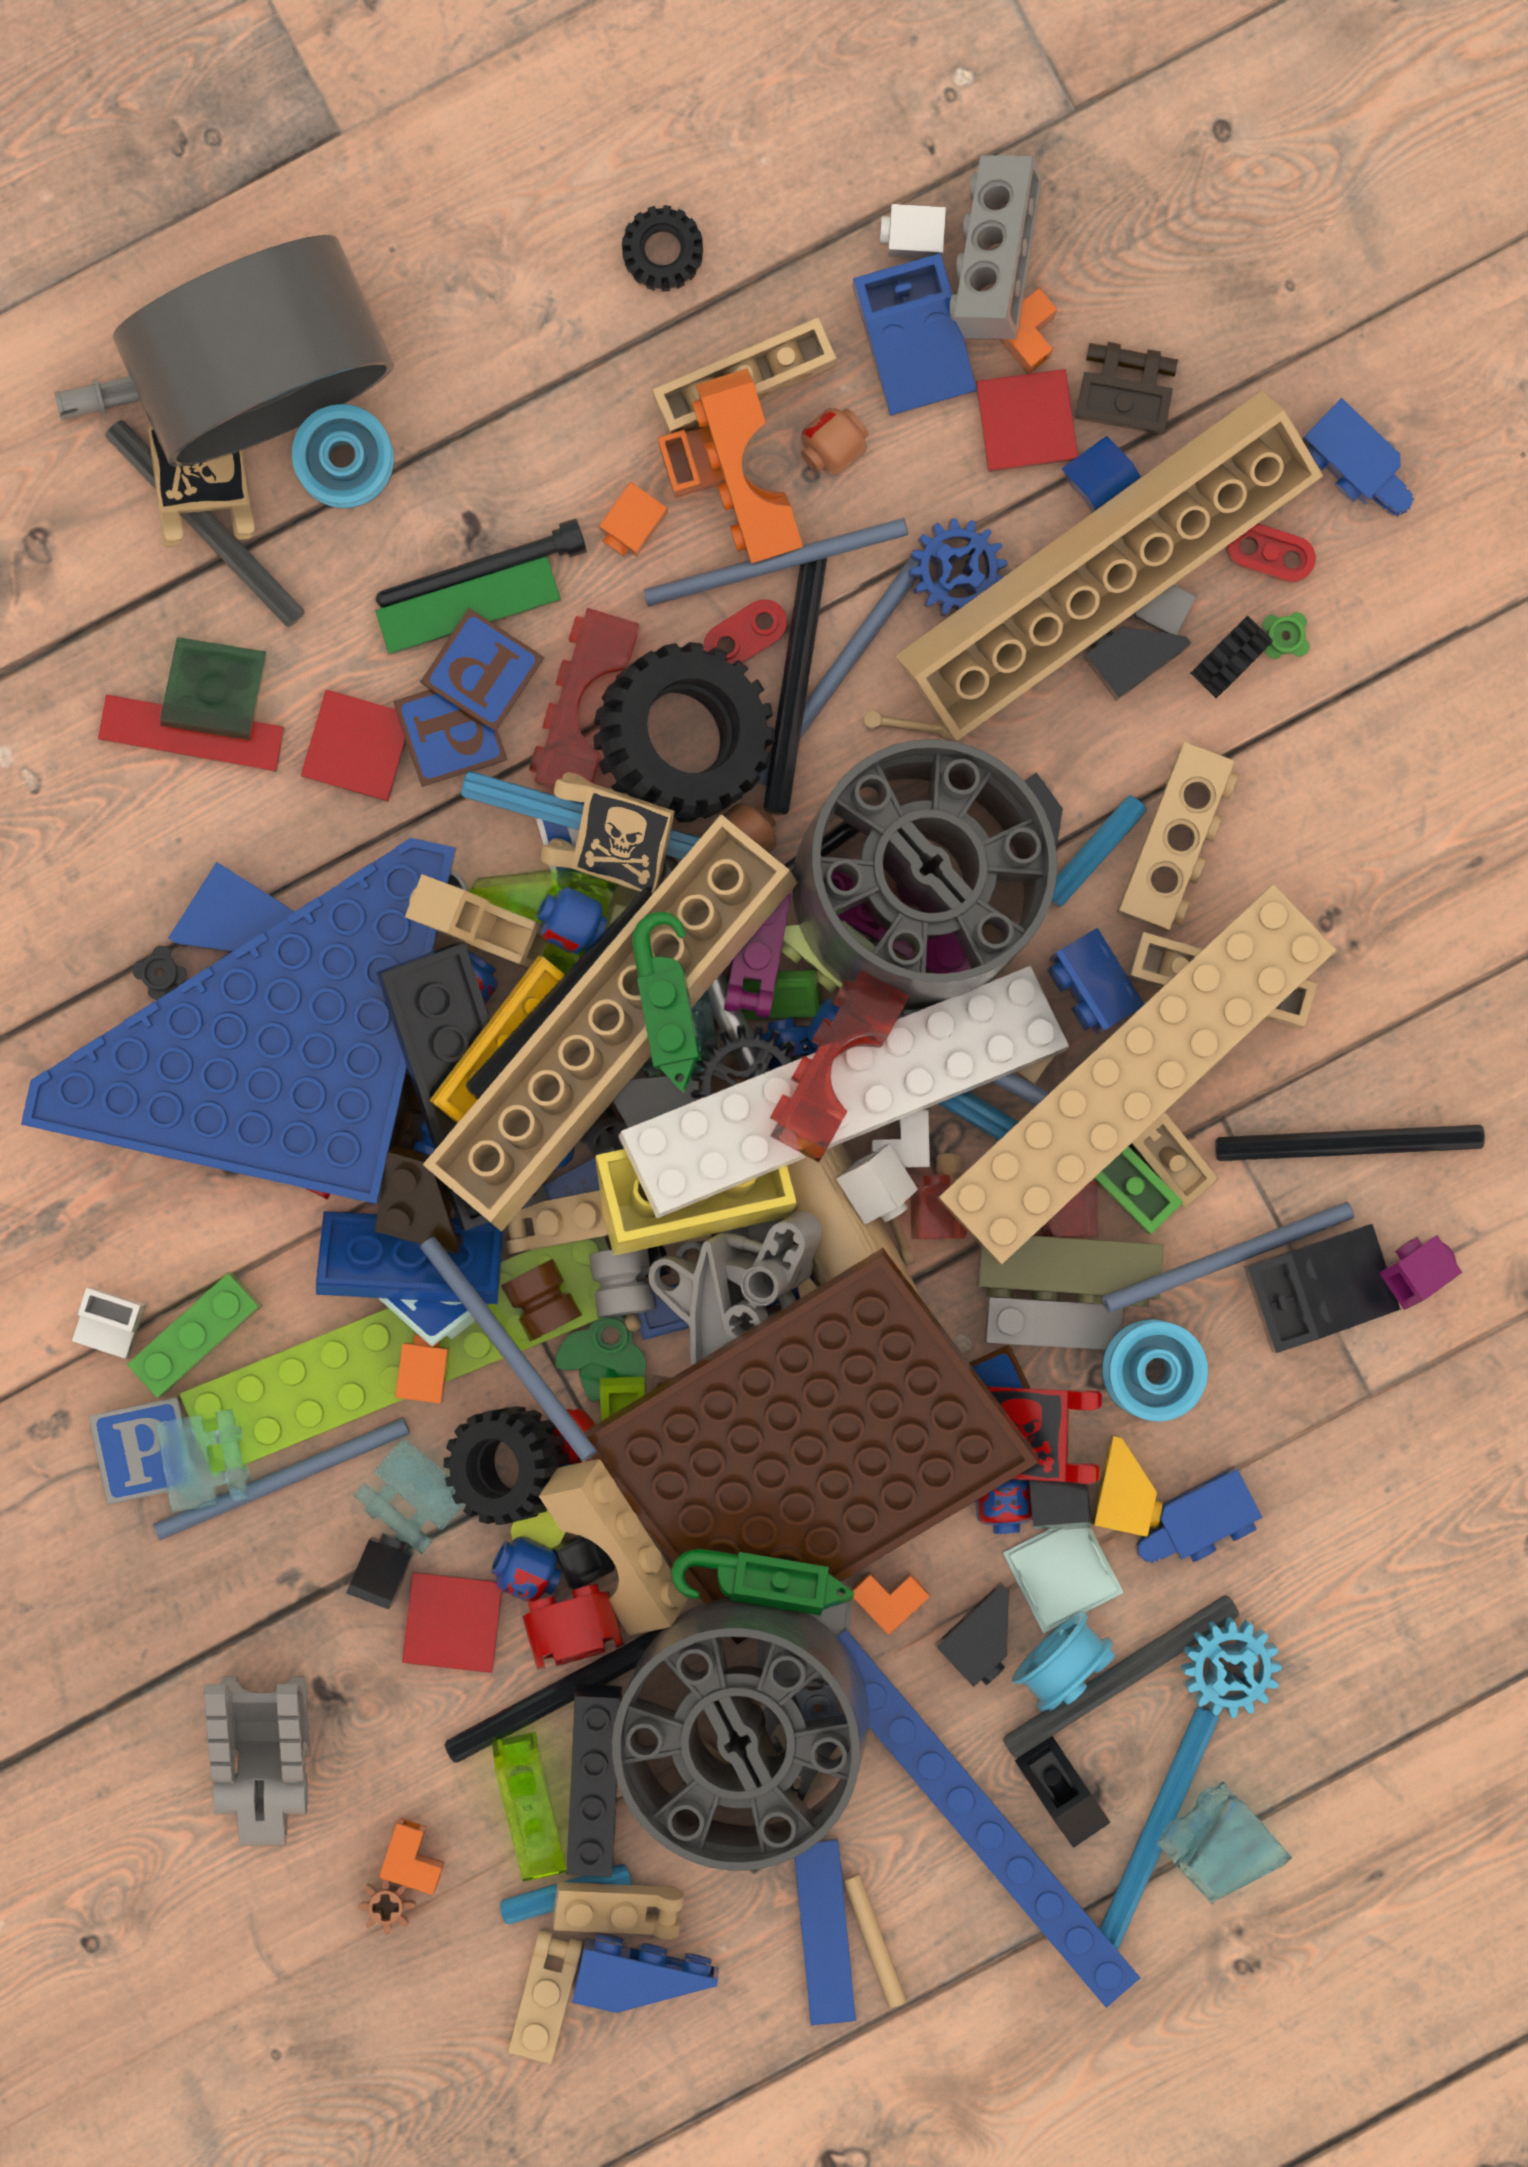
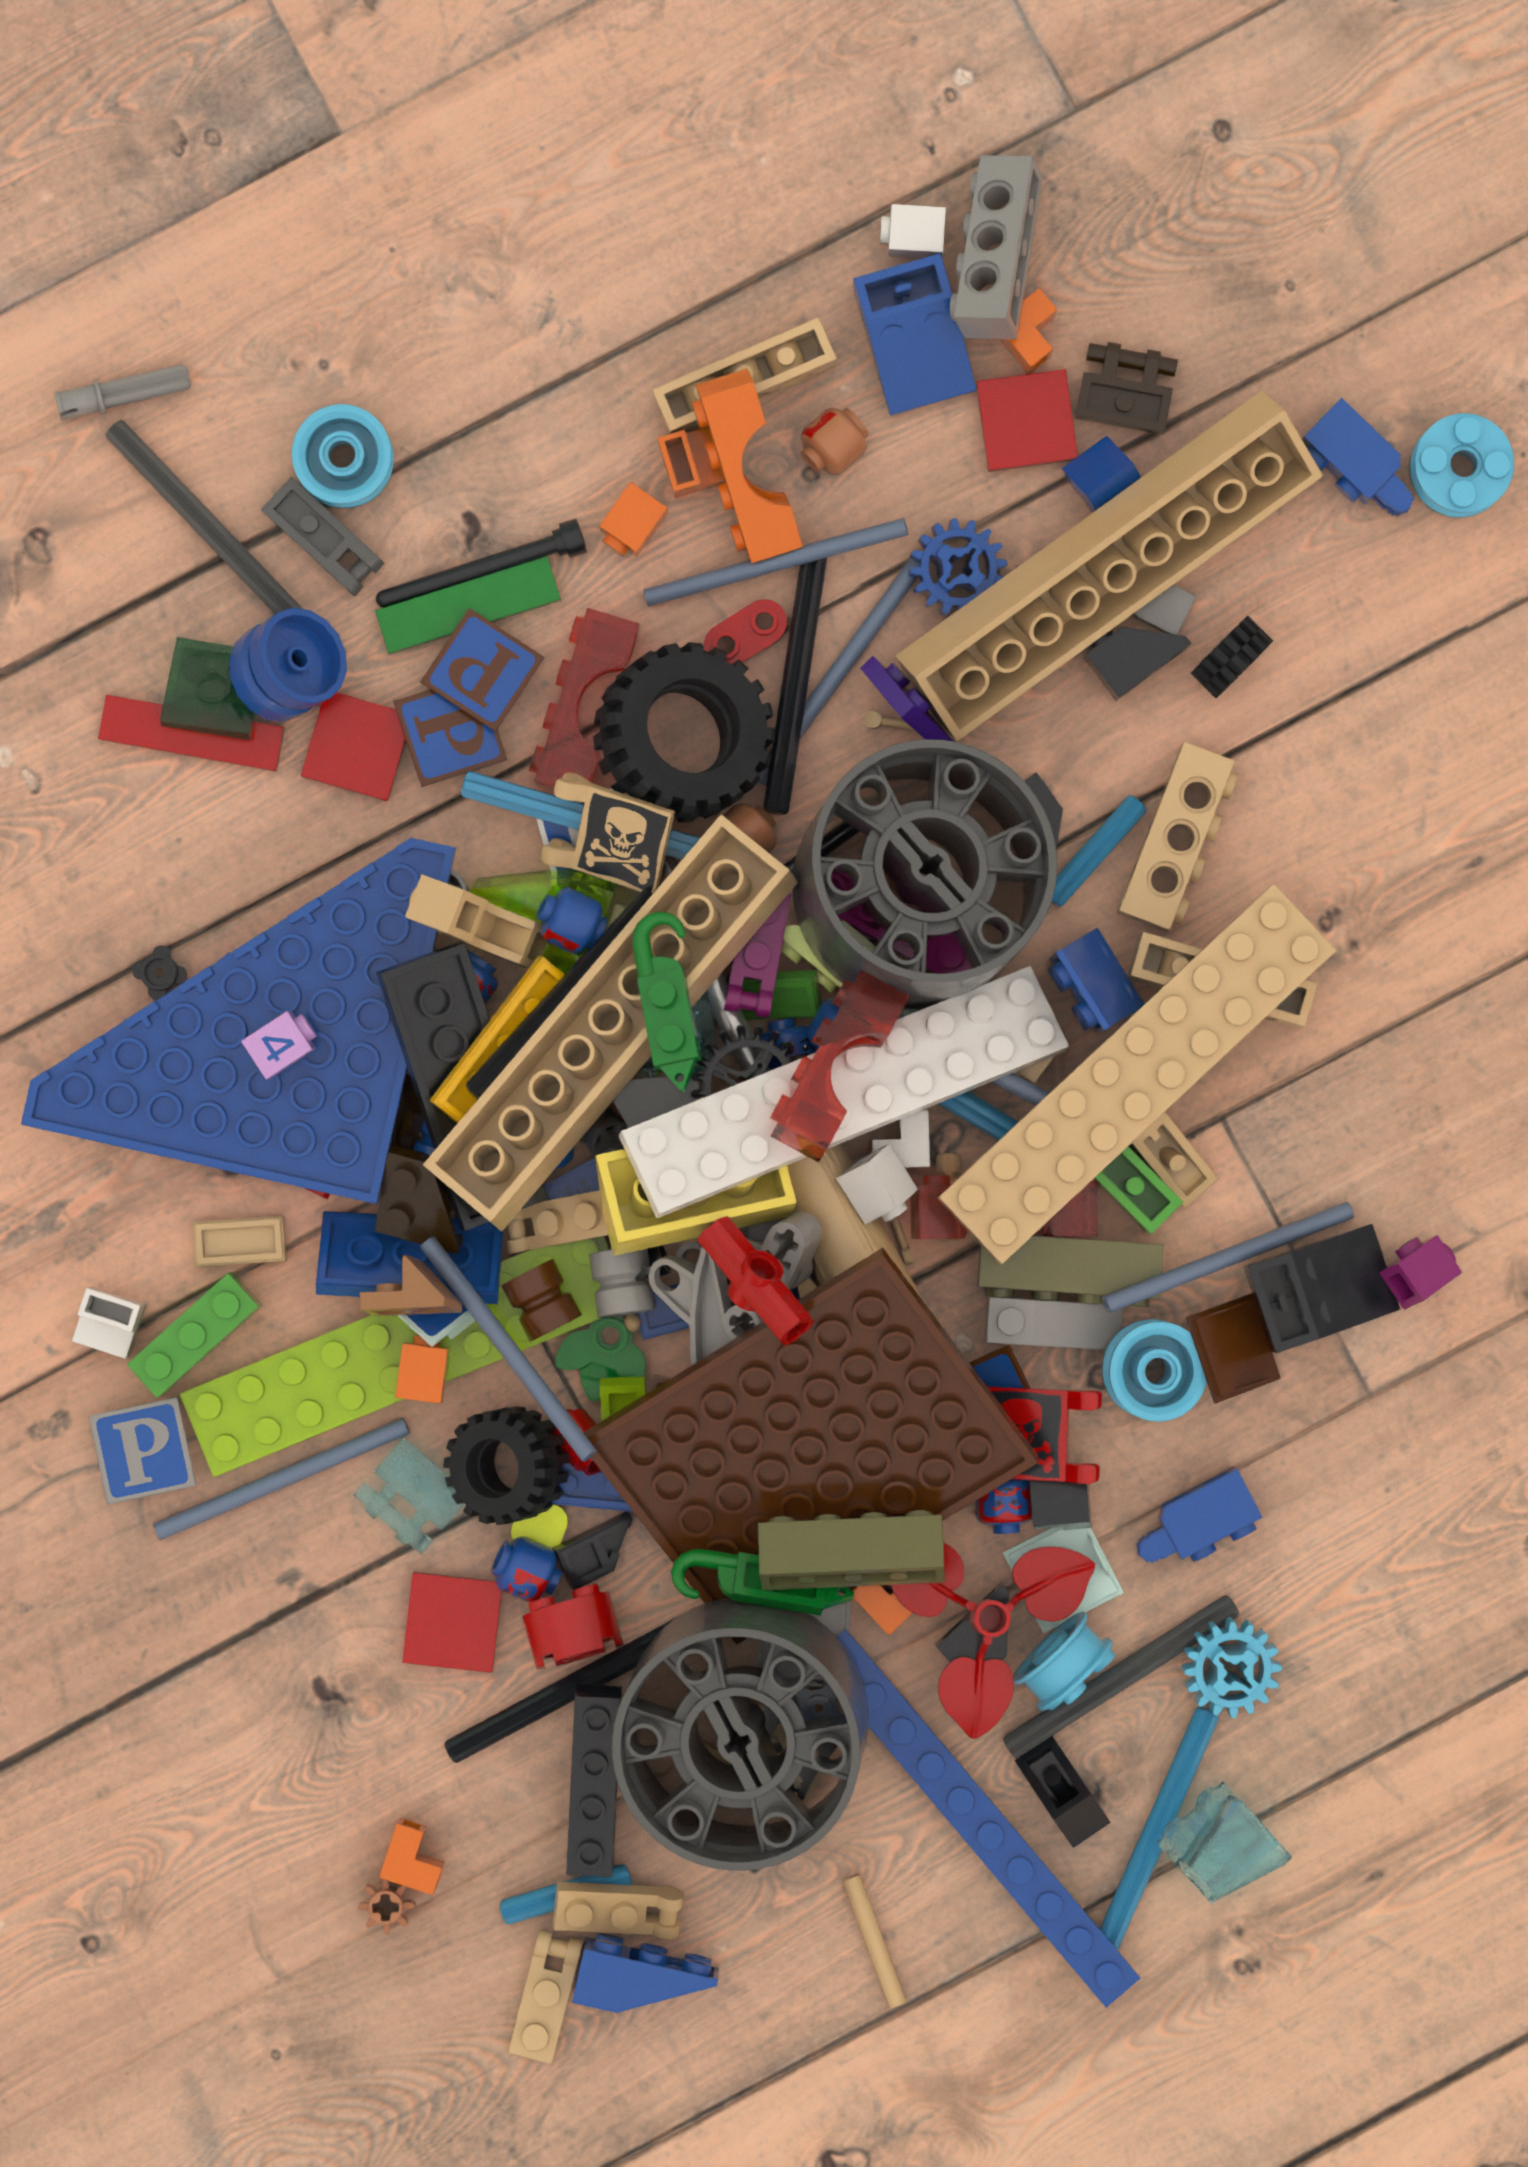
dark grey wheel [112,235,394,467] -> none
tan flag [148,426,255,547] -> none
clear light blue plate [156,1409,250,1513] -> none
blue slope [168,862,295,952] -> none
light grey piece [204,1676,311,1846] -> none
black slope [346,1533,414,1610] -> none
clear neon green slope [492,1732,567,1882] -> none
tan arch [539,1459,689,1635] -> none
black tyre [622,205,703,292] -> none
blue tile [795,1839,856,2025] -> none
yellow slope [1092,1435,1163,1537] -> none
black axle [1215,1125,1485,1161] -> none
red plate [1226,524,1316,583] -> none
bright green plate [1262,612,1310,659] -> none
none -> tan tile [192,1216,287,1267]
none -> blue wheel [229,608,347,722]
none -> lavender brick [241,1011,317,1080]
none -> dark grey plate [261,476,385,596]
none -> medium nougat slope [360,1255,462,1316]
none -> red piece [697,1216,814,1346]
none -> olive brick [758,1510,945,1590]
none -> dark purple wing [860,656,955,742]
none -> red plant [891,1543,1095,1739]
none -> reddish brown piece [1186,1293,1281,1404]
none -> medium azure wheel [1410,413,1514,518]

